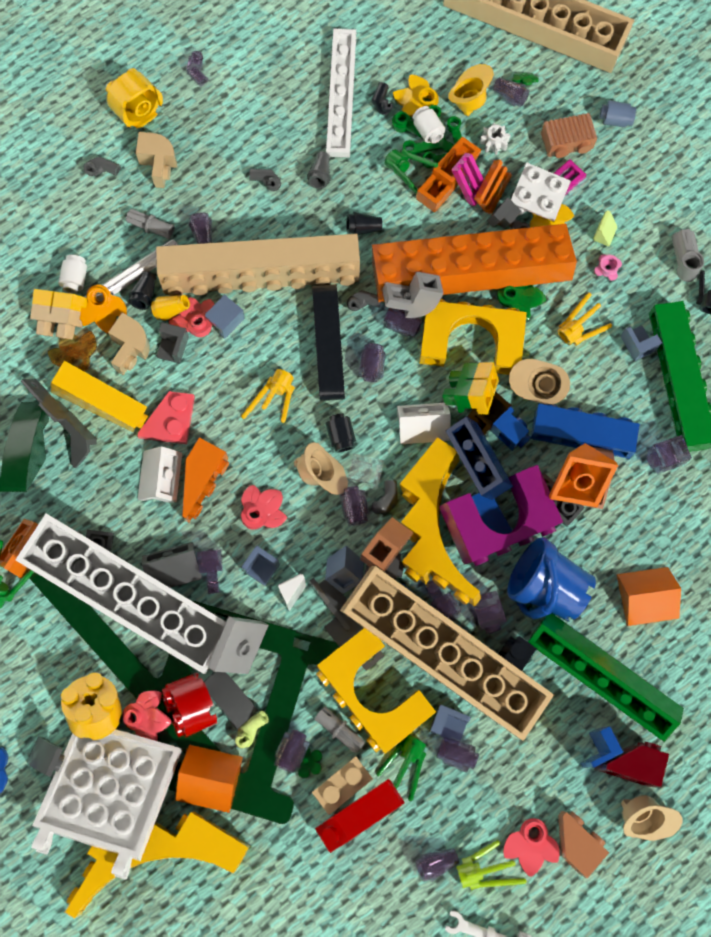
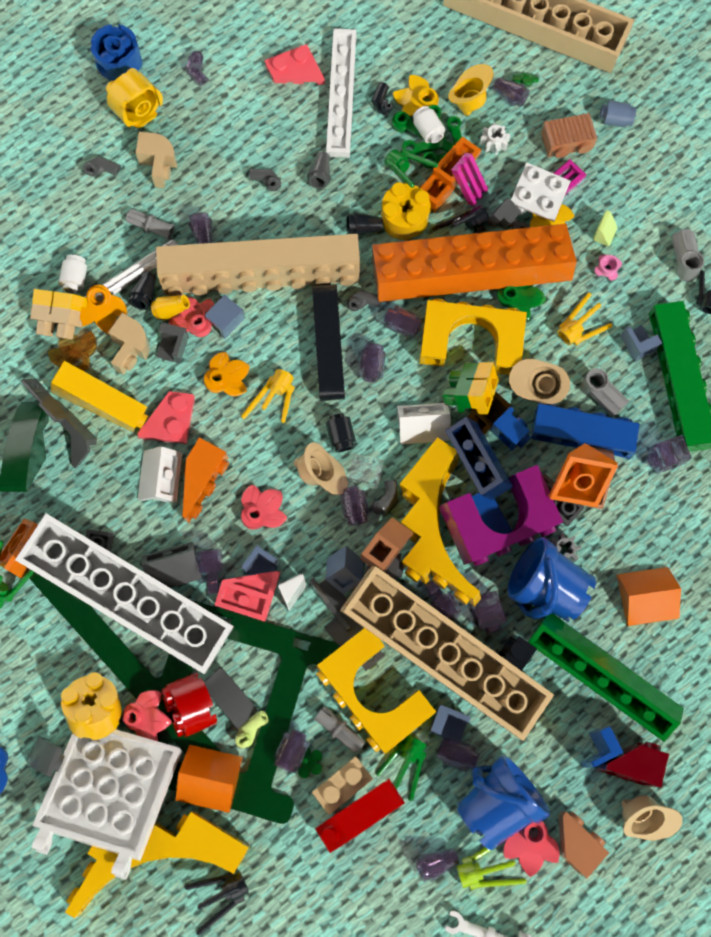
light grey plate [208,617,268,674] -> none
light grey brick [382,272,444,318] -> none
orange tile [474,160,512,214] -> none
none -> blue brick [91,24,143,81]
none -> black plant [185,872,249,935]
none -> light orange plate [203,352,250,396]
none -> coral wing [215,571,281,621]
none -> coral wing [264,44,325,85]
none -> yellow brick [381,182,431,240]
none -> black plant [432,205,489,234]
none -> blue piece [457,755,550,851]
none -> light grey gear [550,533,581,562]
none -> light grey piece [580,368,630,418]

